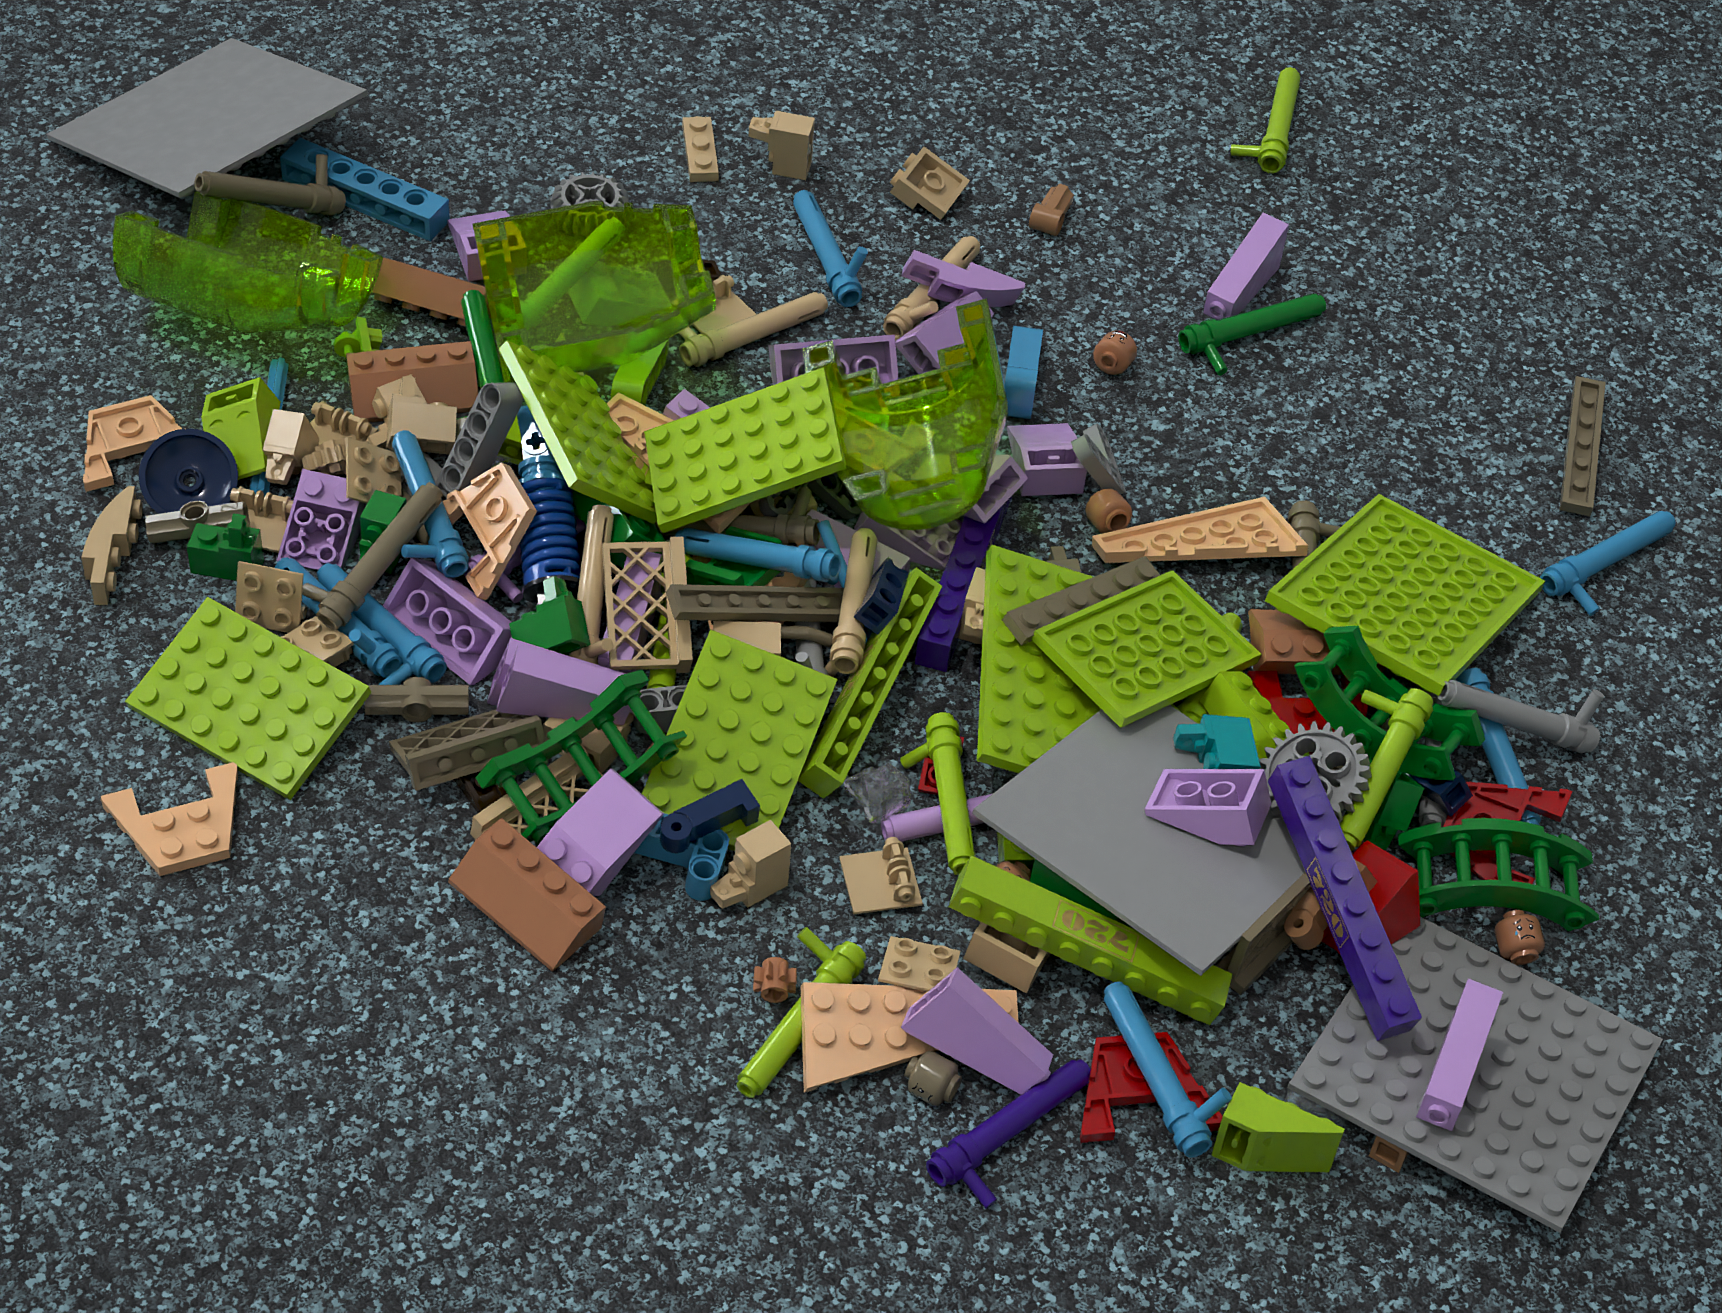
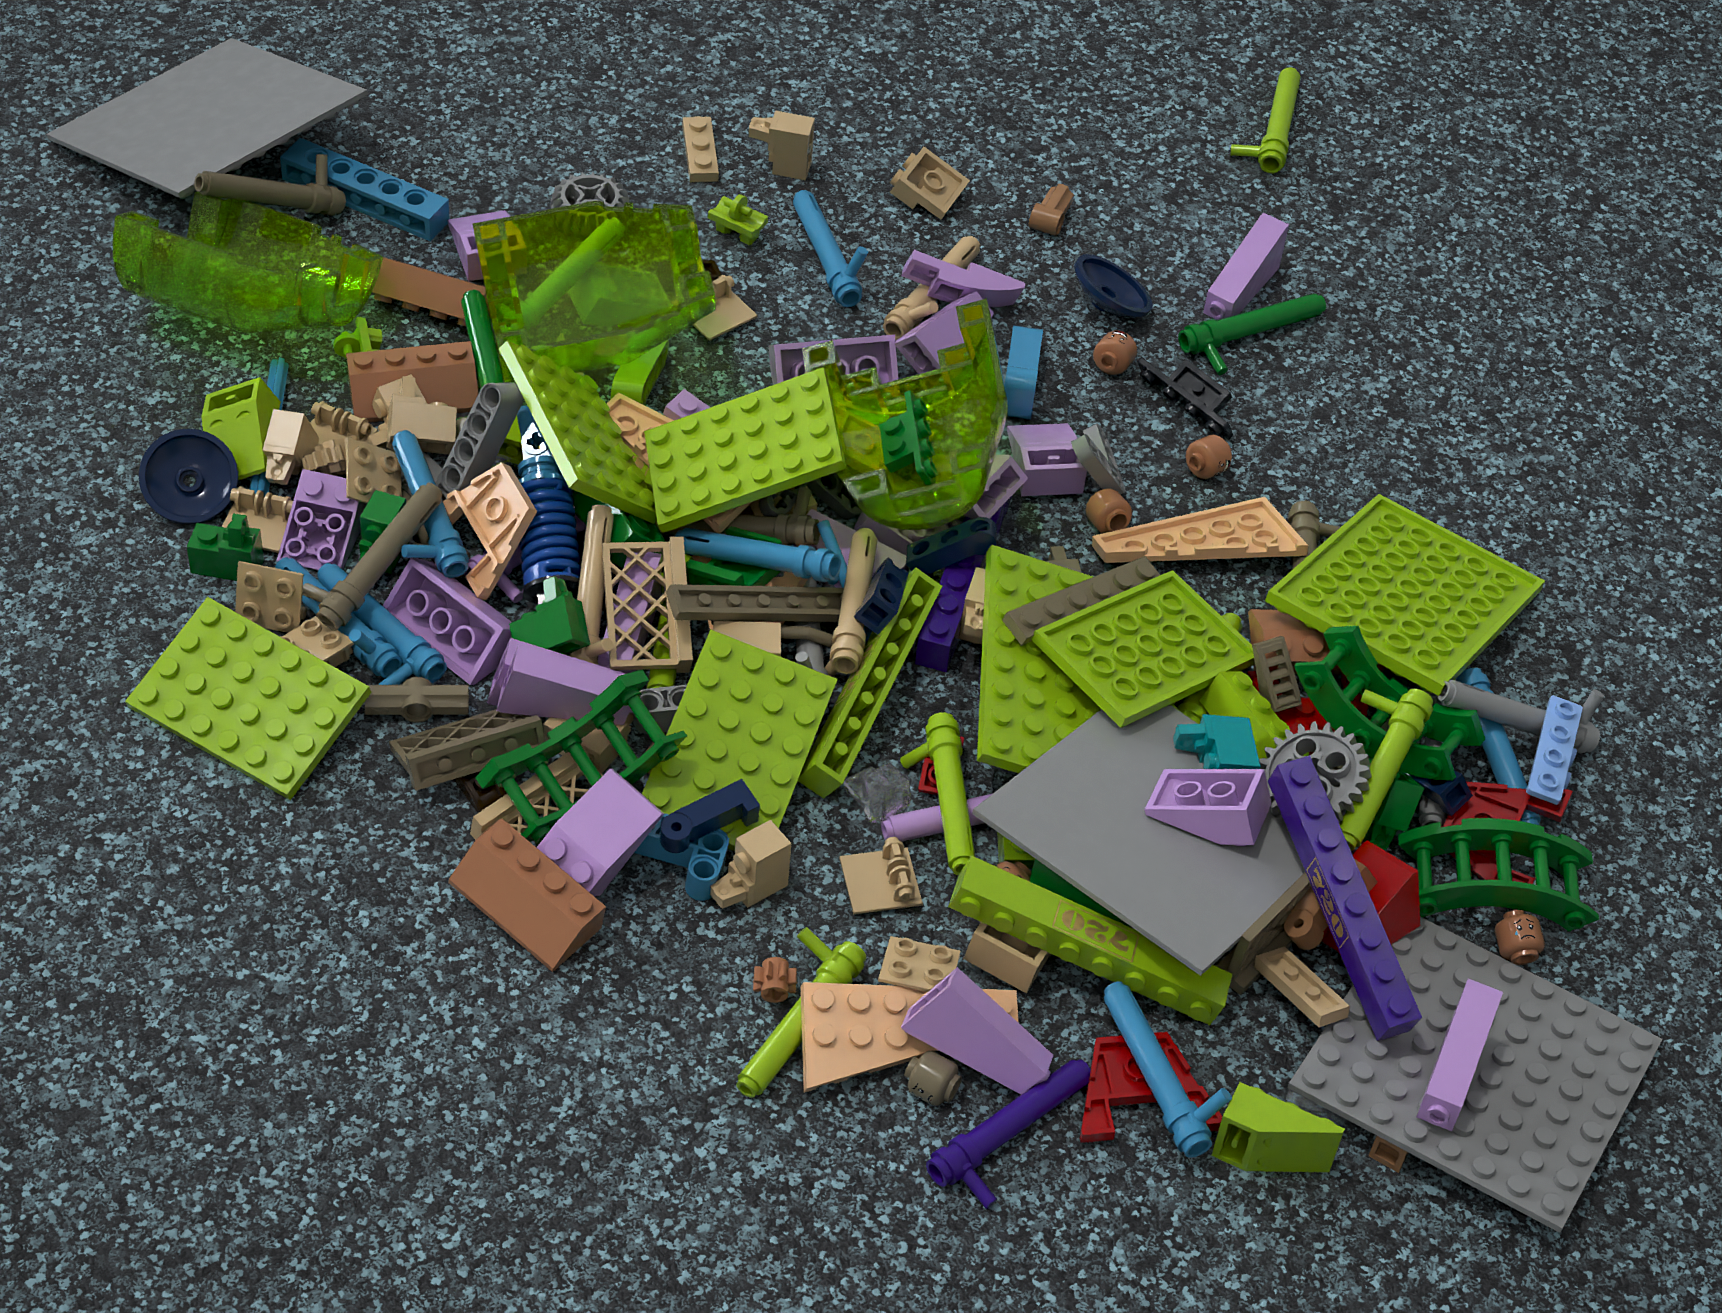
tan slope [81,486,143,605] -> none
light nougat wing [83,395,186,492] -> none
light nougat wing [101,762,238,876] -> none
dark tan piece [145,501,250,543] -> none
tan cylinder [675,292,828,367] -> none
dark azure cylinder [1540,511,1676,616] -> none
dark tan plate [1559,376,1606,516] -> none
none -> lime hips [708,194,768,245]
none -> green bracket [879,390,938,492]
none -> dark blue leg [906,517,997,579]
none -> dark blue dish [1074,254,1153,318]
none -> black bracket [1137,357,1233,440]
none -> nougat head [1186,435,1232,479]
none -> dark tan slope [1252,636,1302,712]
none -> tan plate [1254,946,1350,1027]
none -> light blue bracket [1526,695,1583,805]

